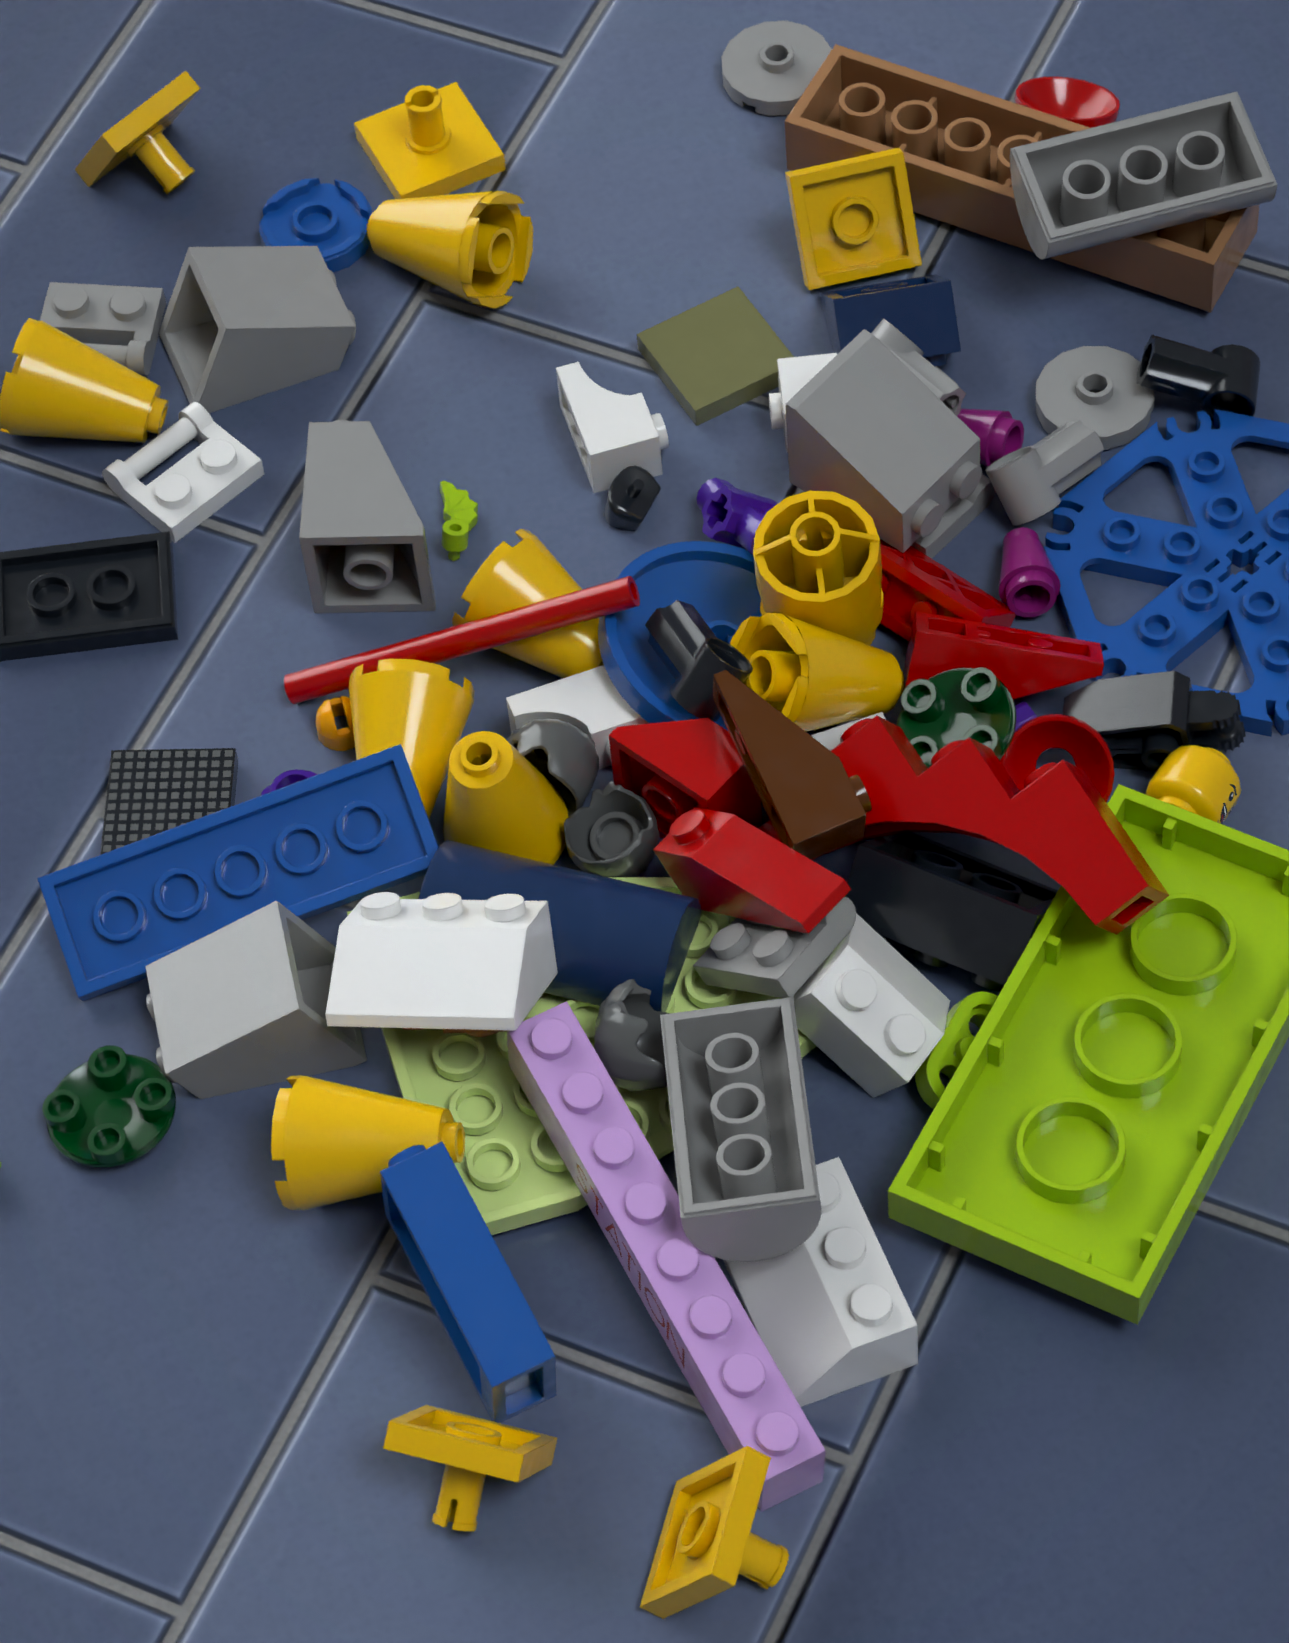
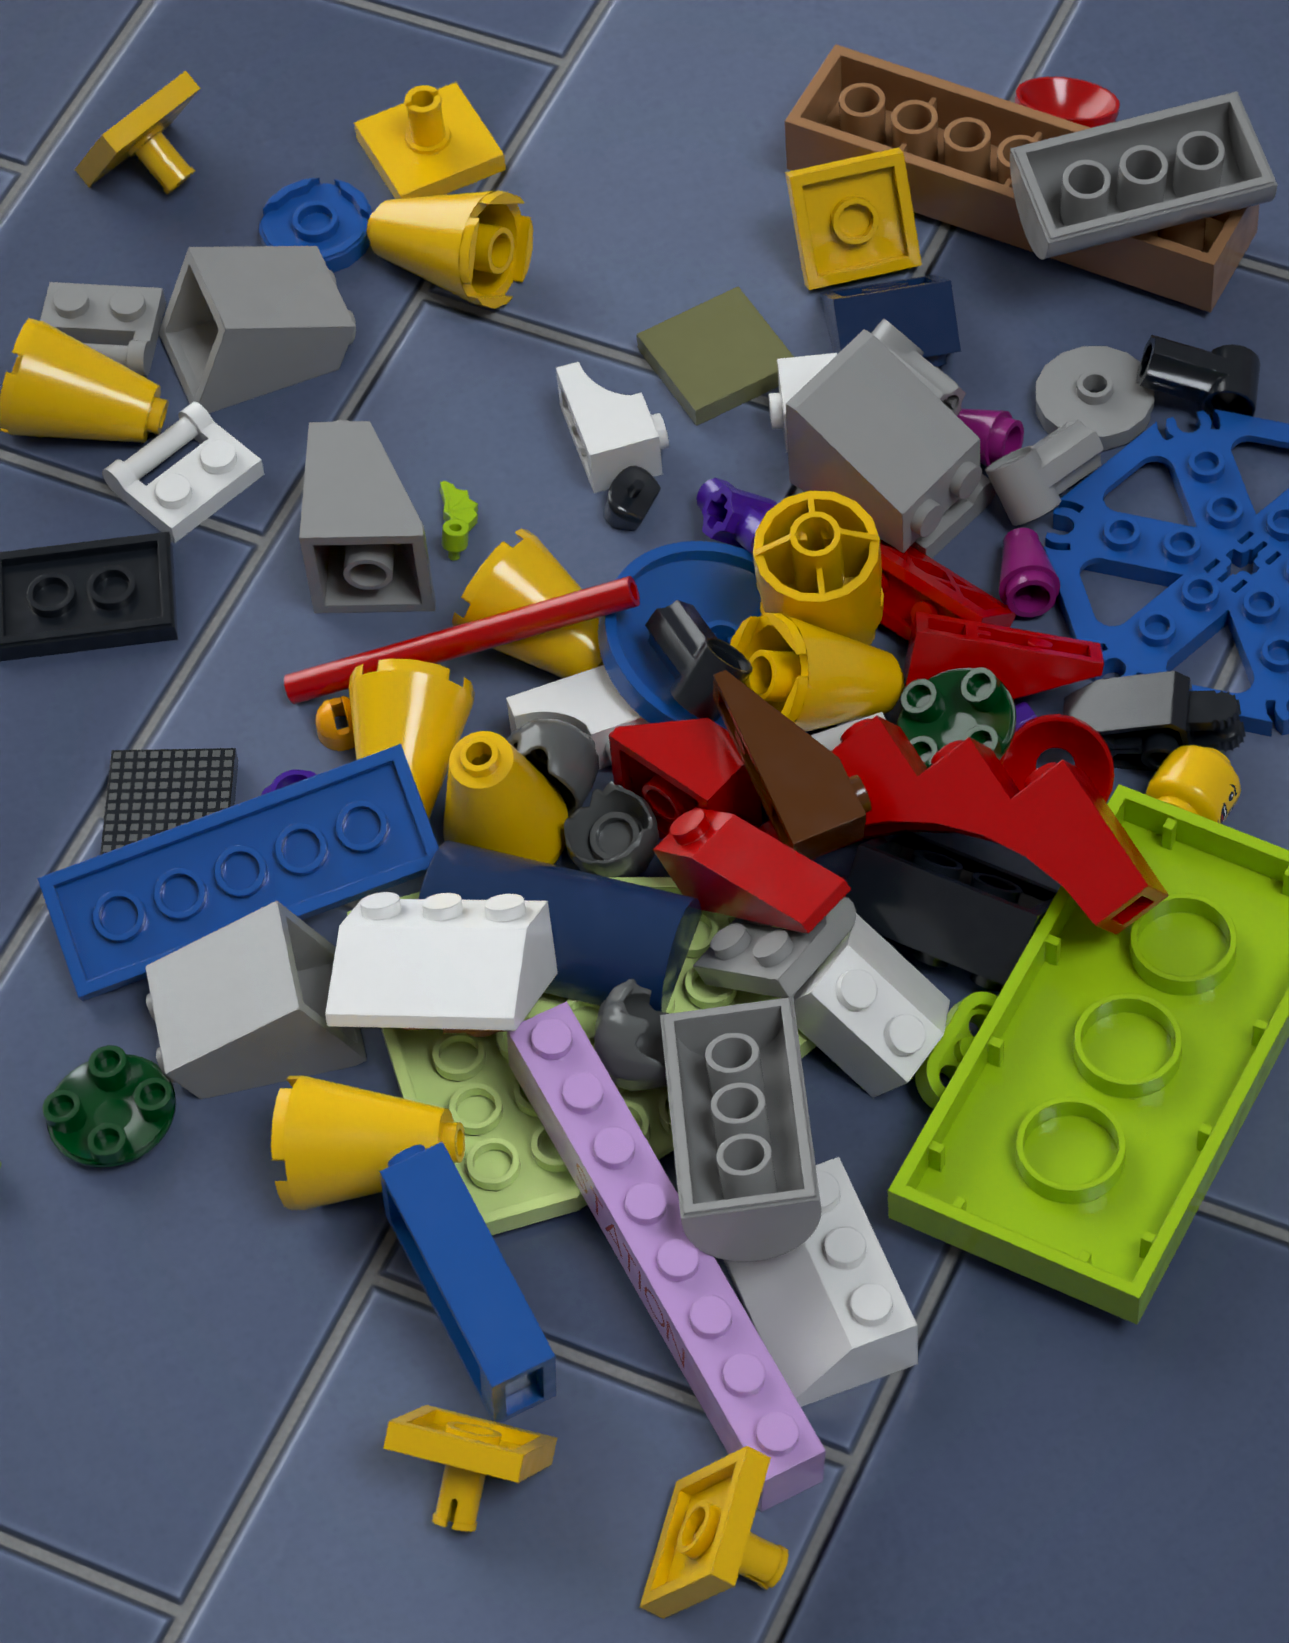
light grey plate [722,21,832,116] -> none

